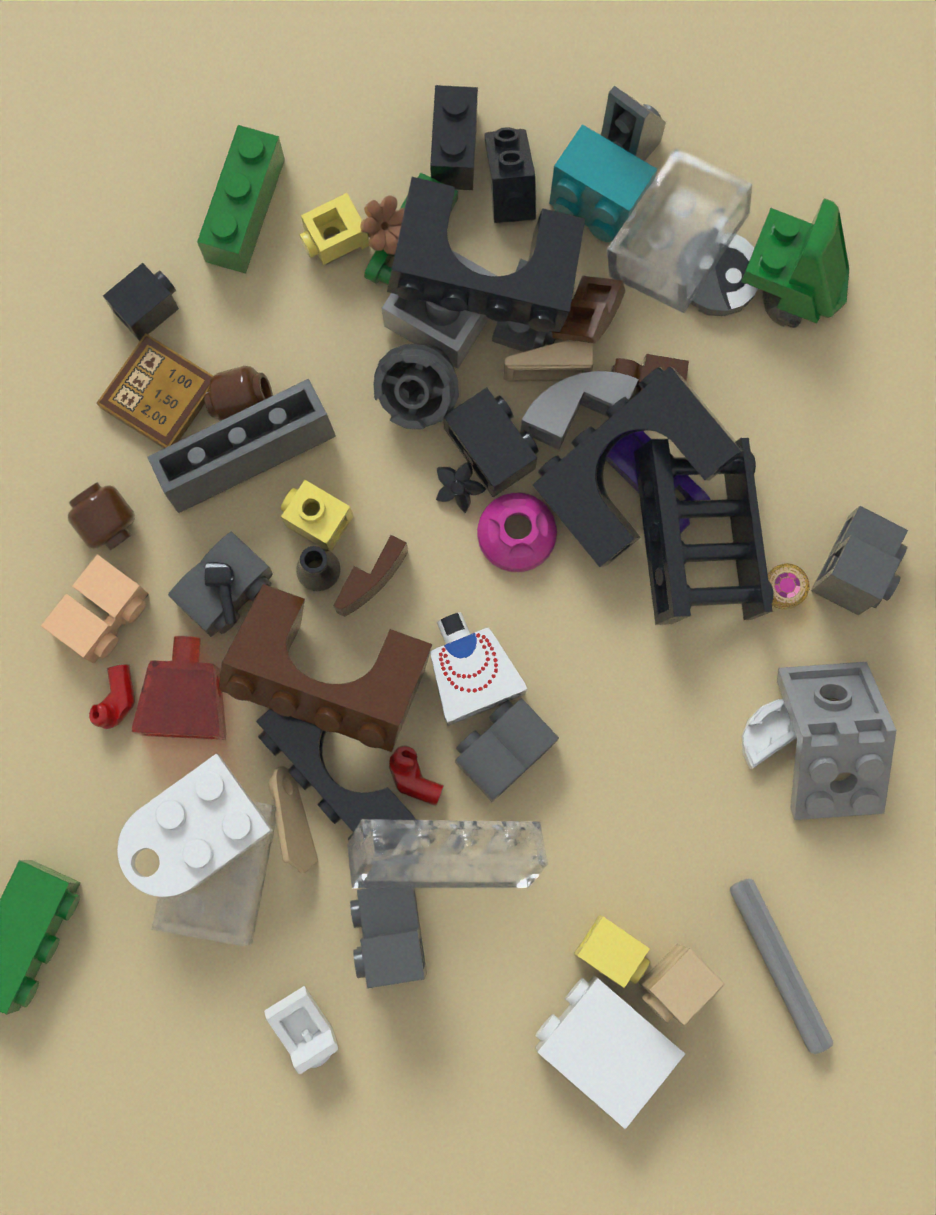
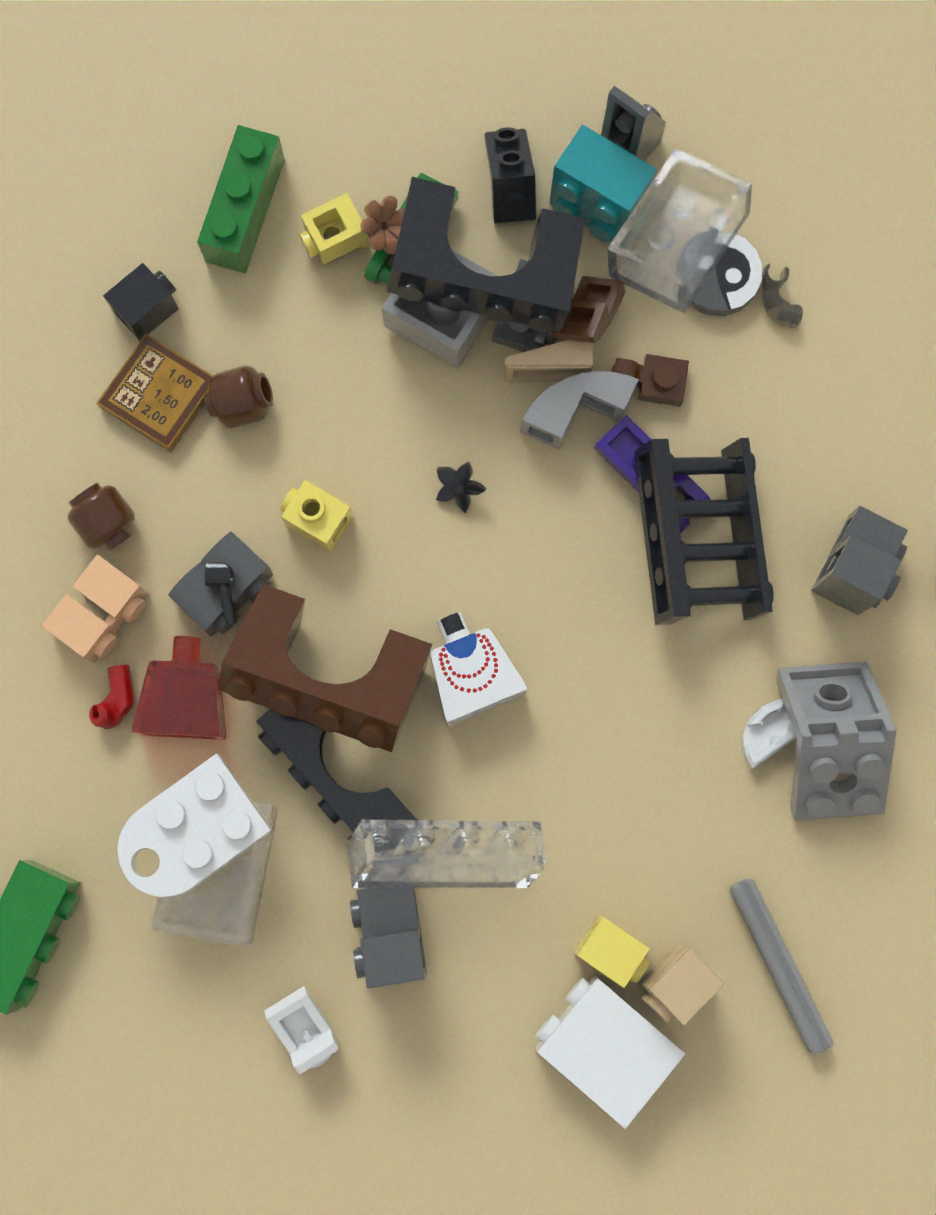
dark grey brick [147,379,336,513] -> none
tan piece [269,766,318,873] -> none
black cone [296,546,340,591] -> none
reddish brown slope [333,535,408,617] -> none
dark grey cone [373,344,459,429] -> none
red arm [389,746,444,806] -> none
black brick [430,85,478,190] -> none
black brick [443,387,539,497] -> none
dark grey brick [455,698,559,802] -> none
dark pink piece [477,493,557,572] -> none
black arch [532,366,745,567] -> none
green piece [741,198,849,324] -> none
tile [768,563,810,610] -> none

